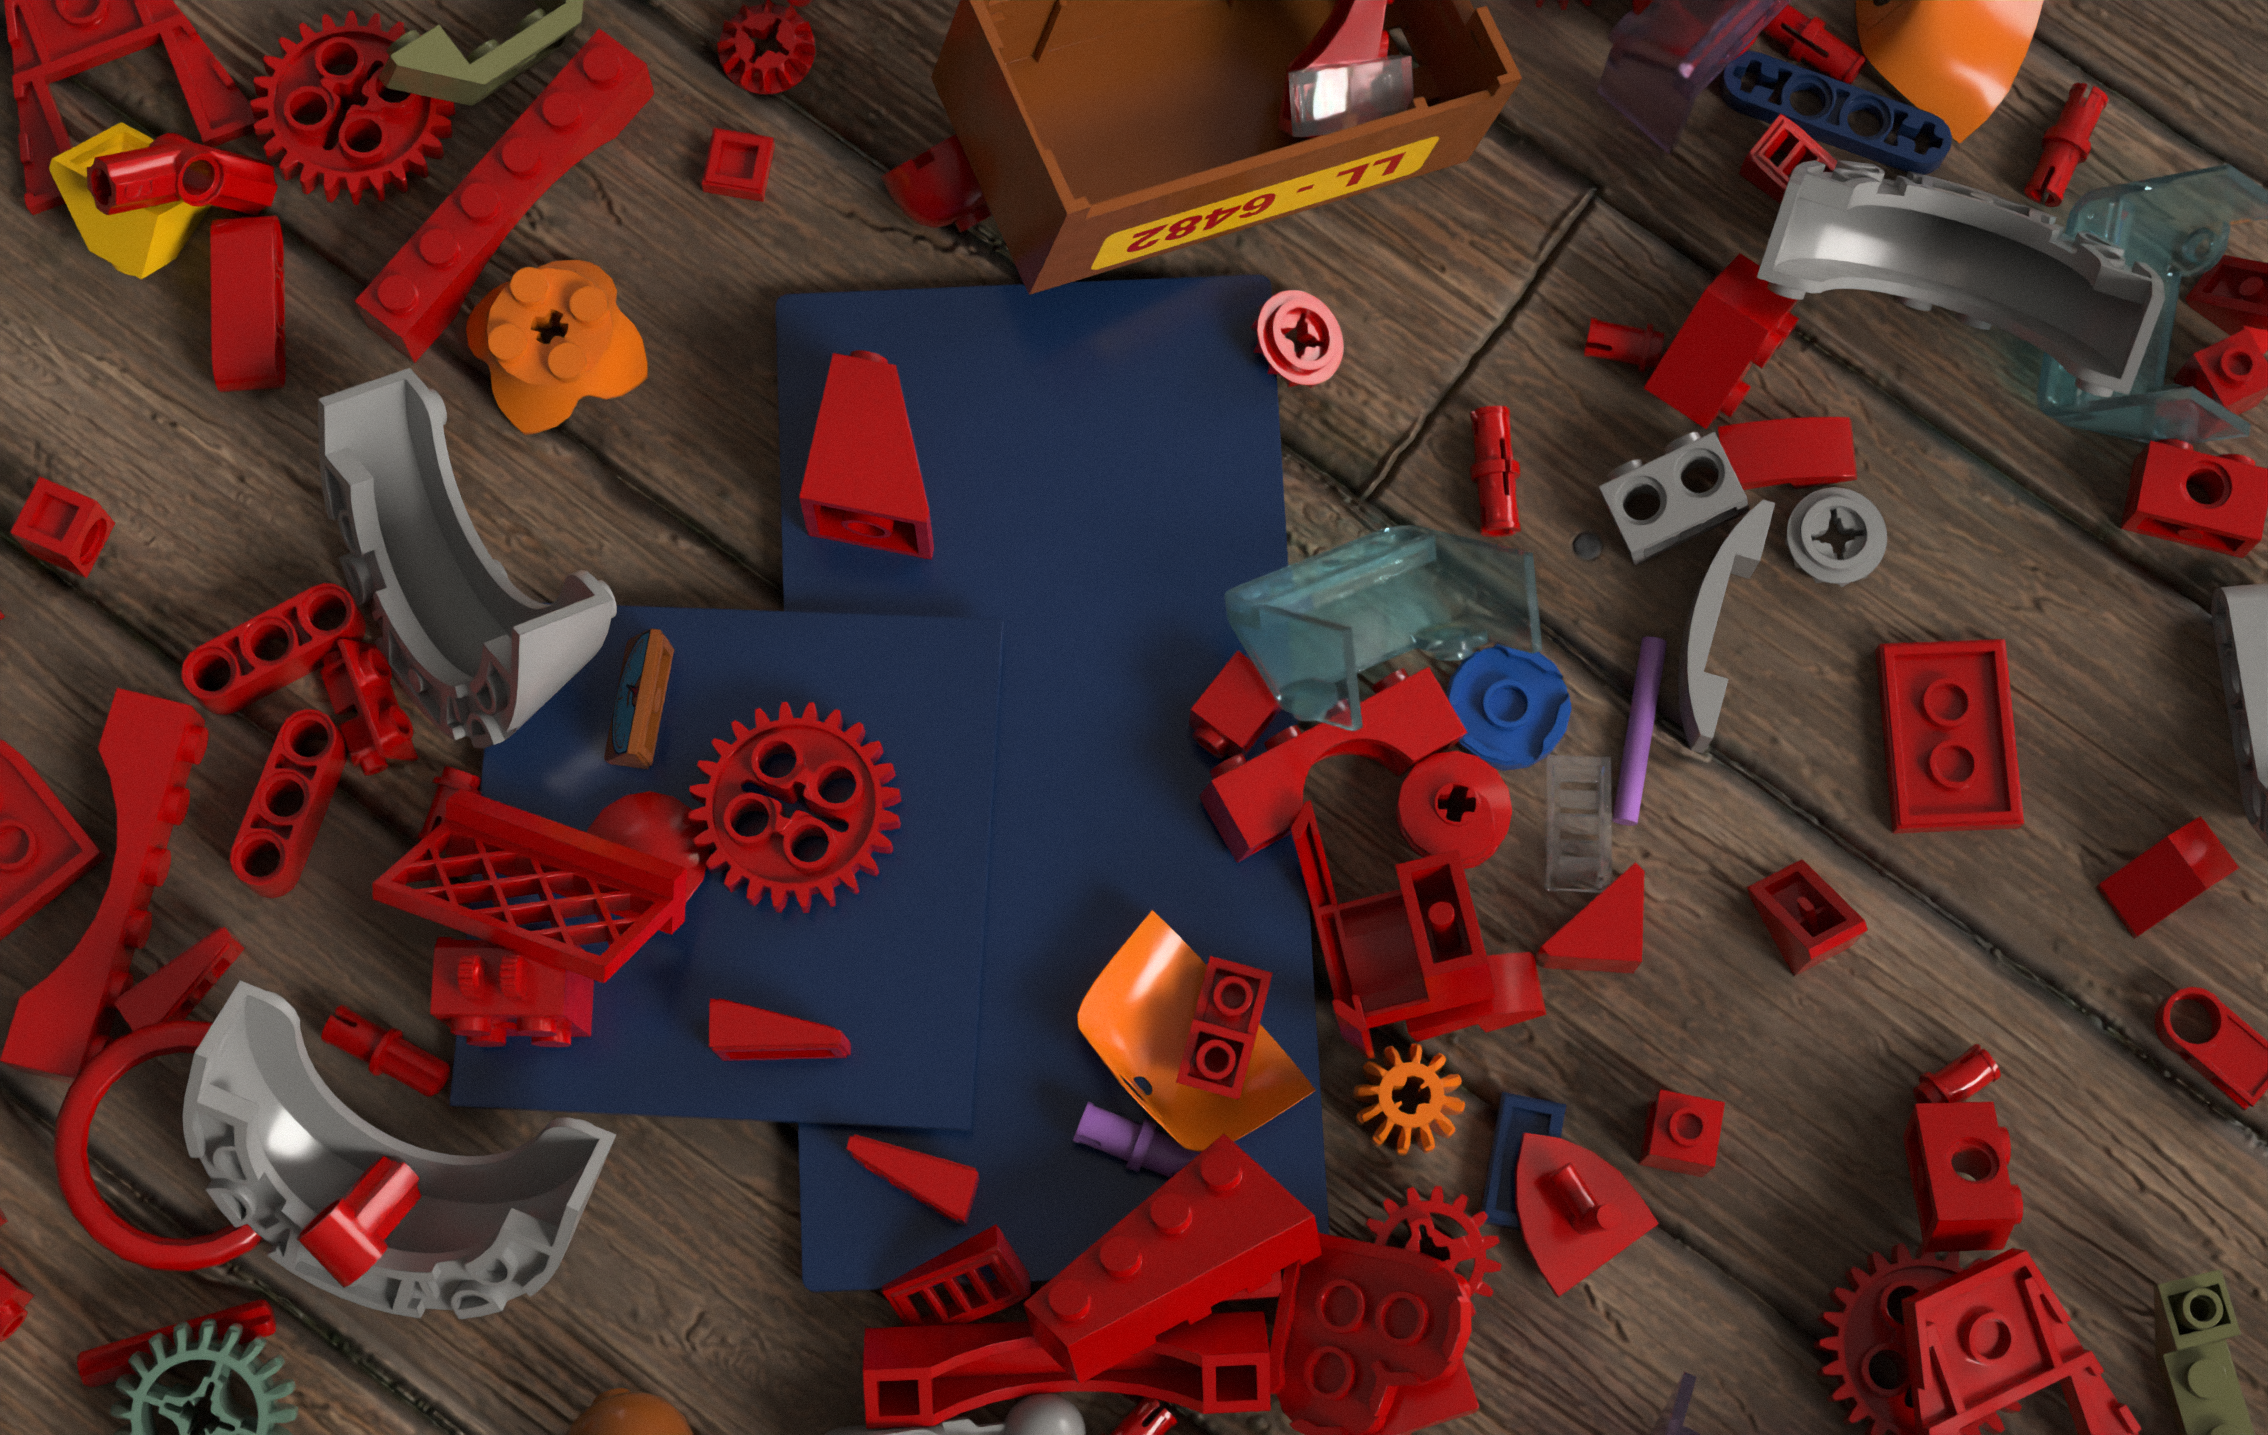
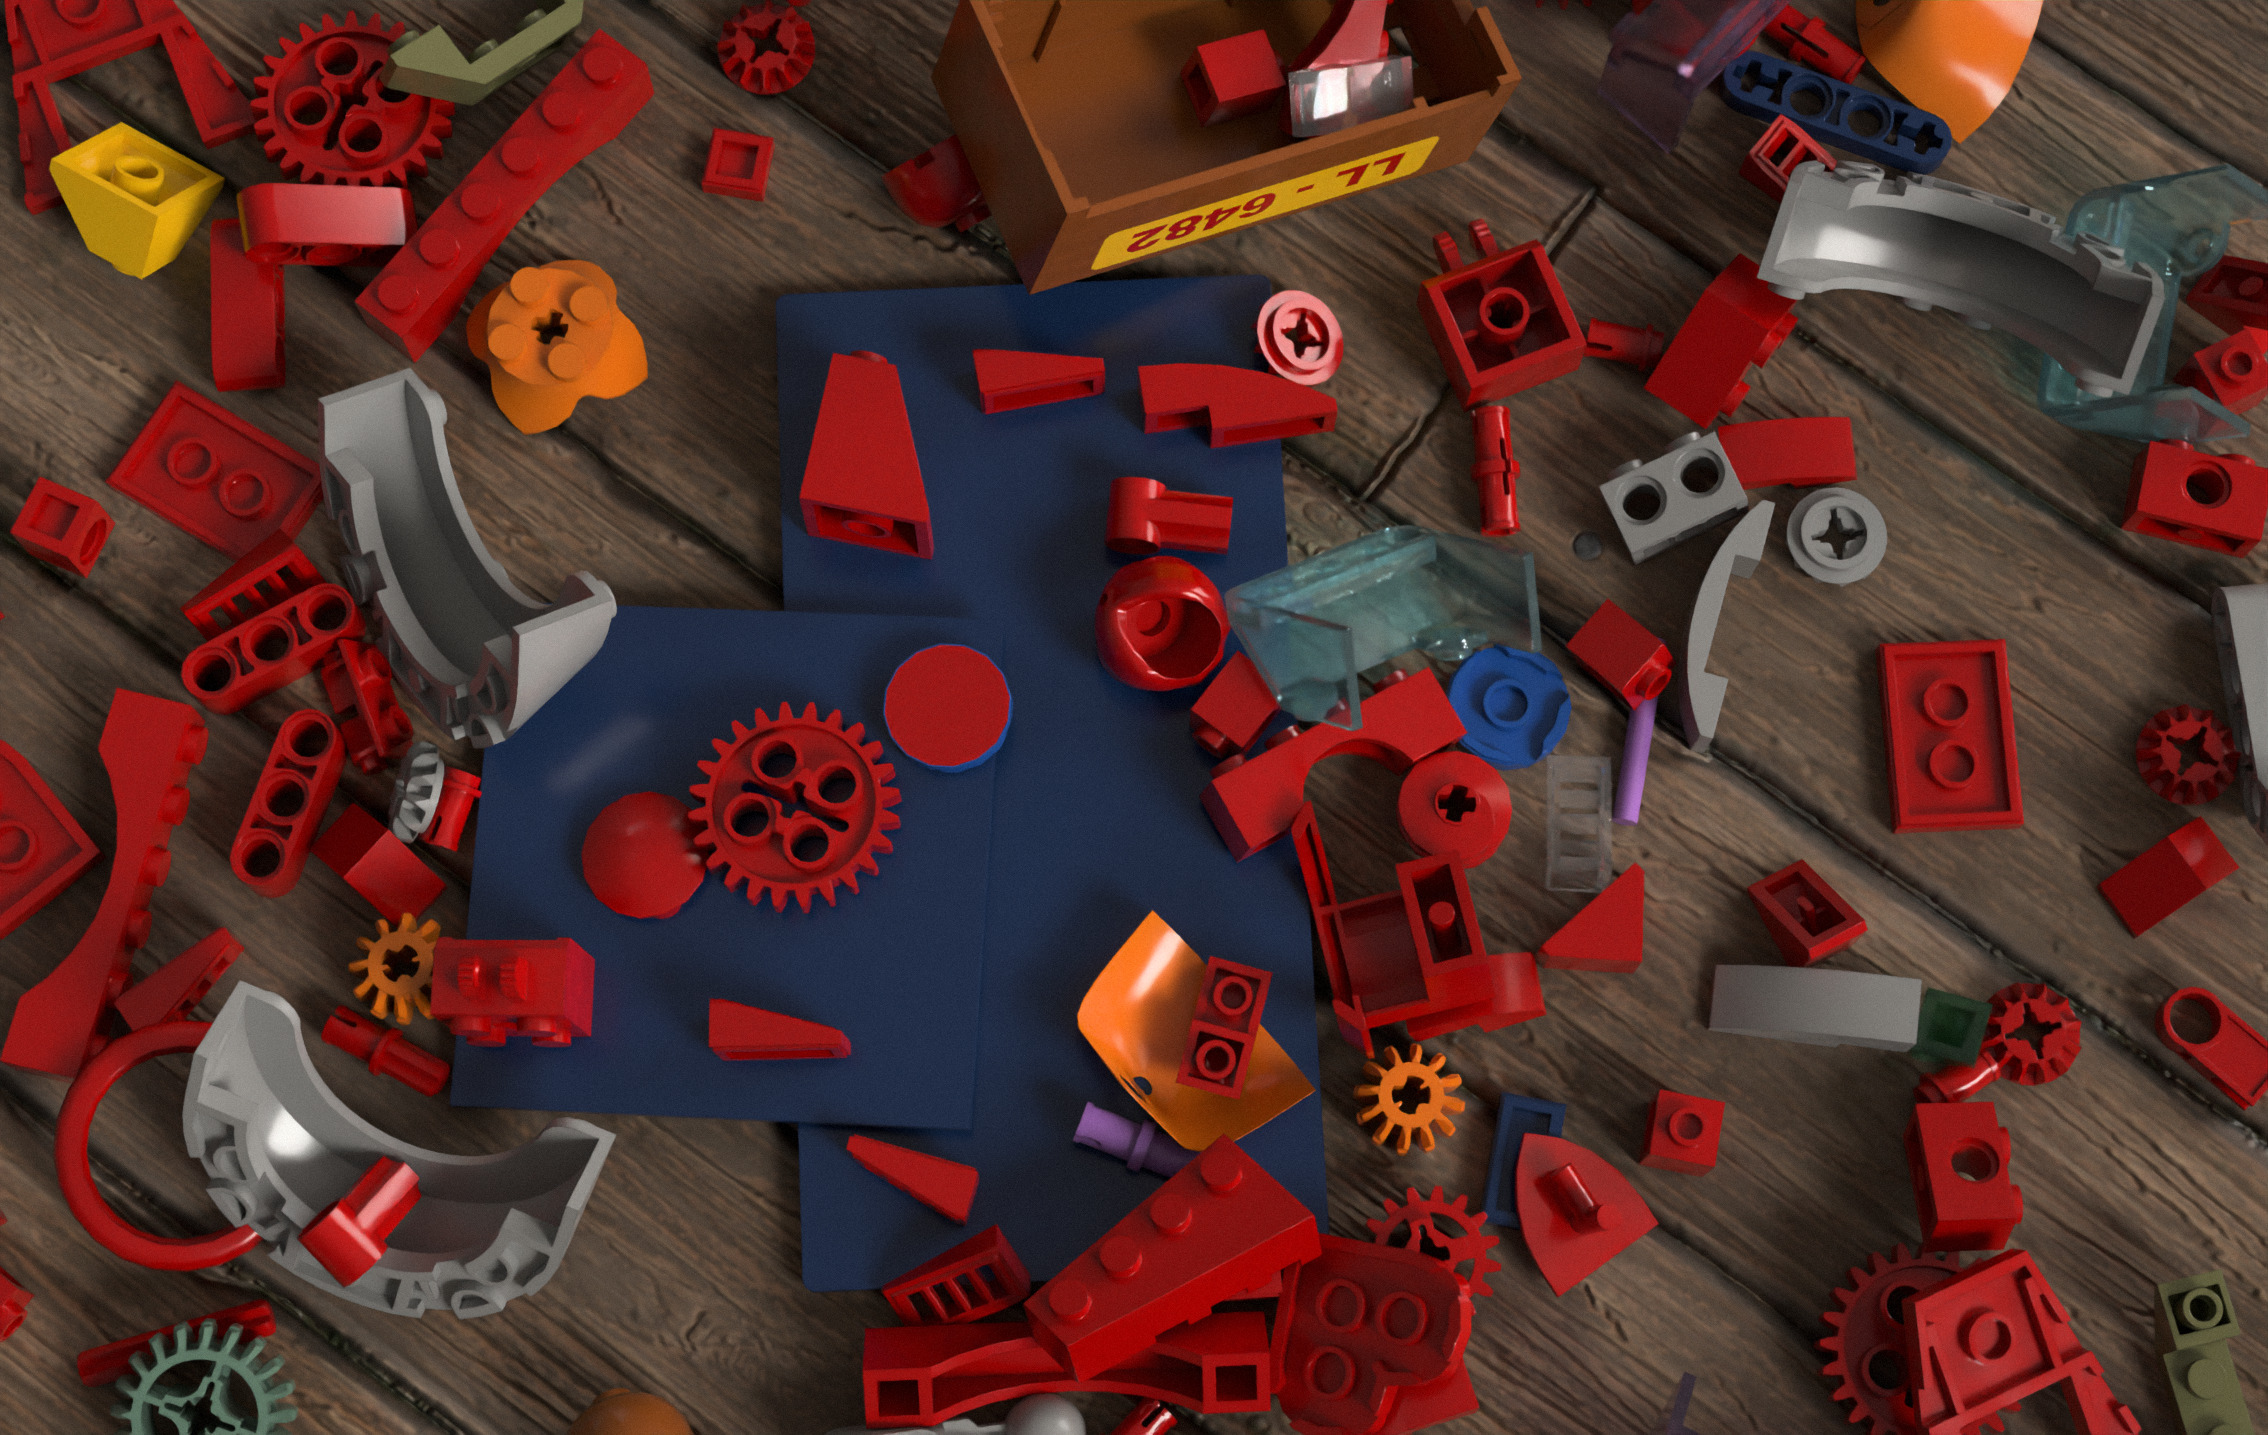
red piece [87,133,278,216] -> none
red fence [372,788,687,983] -> none
dark orange slope [604,628,674,770] -> none
red pin [2024,83,2109,207] -> none
none -> red tile [105,380,324,581]
none -> red slope [179,528,327,642]
none -> red beam [236,183,418,267]
none -> red slope [309,802,448,929]
none -> orange gear [348,913,441,1026]
none -> light grey gear [387,741,444,844]
none -> red tile [883,643,1014,773]
none -> red slope [972,349,1105,415]
none -> red piece [1094,556,1231,691]
none -> red piece [1104,477,1233,555]
none -> red slope [1137,363,1338,449]
none -> red brick [1180,29,1286,128]
none -> red hinge [1416,218,1587,413]
none -> red brick [1565,599,1677,711]
none -> light grey slope [1708,965,1922,1052]
none -> clear green slope [1910,987,1993,1068]
none -> red gear [1976,982,2082,1086]
none -> red gear [2136,703,2241,805]

